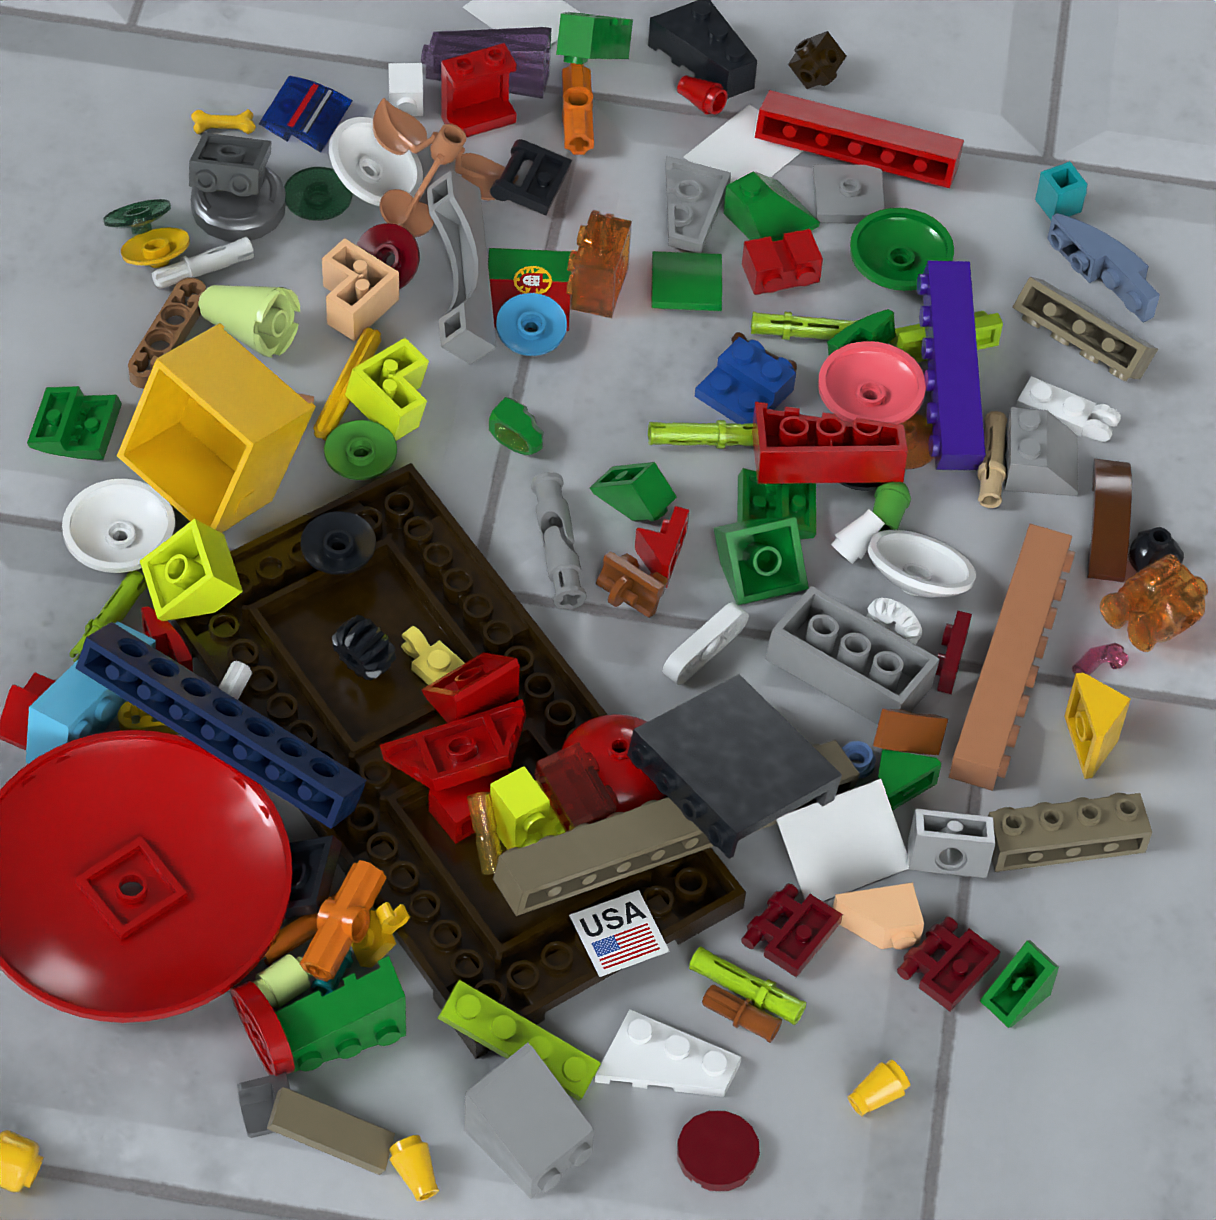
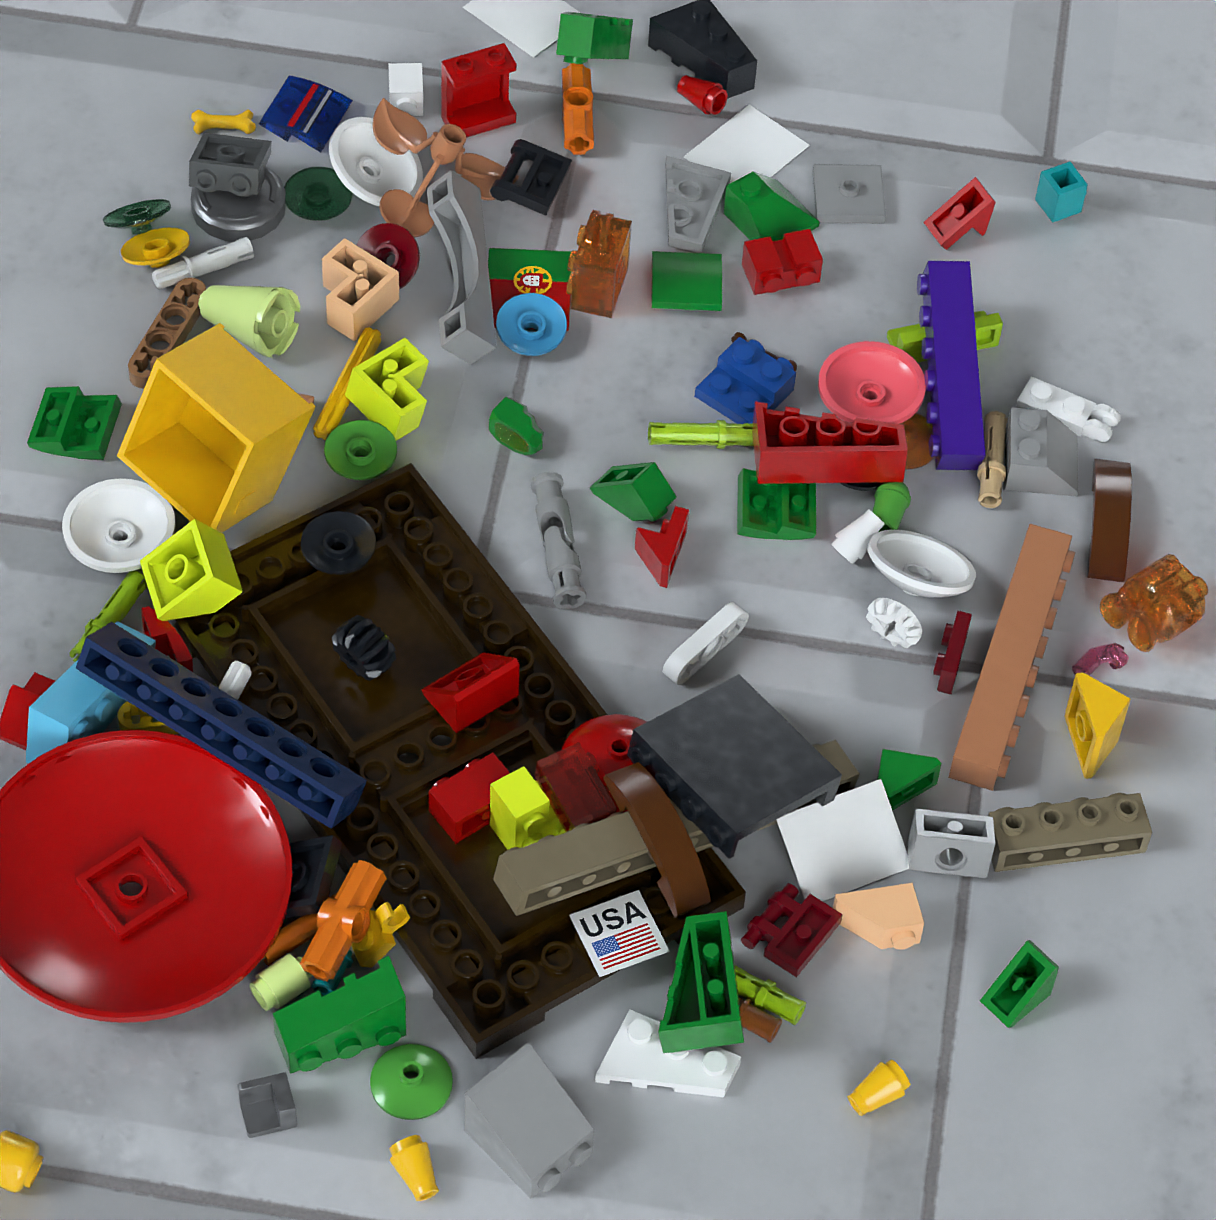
red piece [230,981,295,1076] -> none
dark tan tile [267,1087,395,1175] -> none
red wing [379,699,526,792] -> none
light yellow plate [401,626,465,685] -> none
clear purple slope [421,27,552,99] -> none
lime plate [437,980,601,1101] -> none
clear yellow piece [467,792,502,875] -> none
dark orange hips [596,551,668,618] -> none
dark red tile [677,1111,760,1191] -> none
green slope [714,516,809,605] -> none
lime pin [751,311,858,340] -> none
red brick [754,90,964,188] -> none
light grey brick [765,586,940,724] -> none
dark brown brick [788,31,847,89] -> none
green slope [827,309,896,355] -> none
medium blue plate [842,741,876,779] -> none
green dish [850,208,954,291] -> none
dark orange slope [873,708,948,755] -> none
dark red plate [897,917,1001,1012] -> none
dark tan brick [1012,277,1158,382] -> none
sand blue slope [1047,213,1160,323] -> none
black piece [1128,527,1184,579] -> none
none -> bright green dish [370,1044,453,1120]
none -> reddish brown slope [603,762,711,918]
none -> green wedge [658,911,744,1053]
none -> red slope [923,177,996,250]

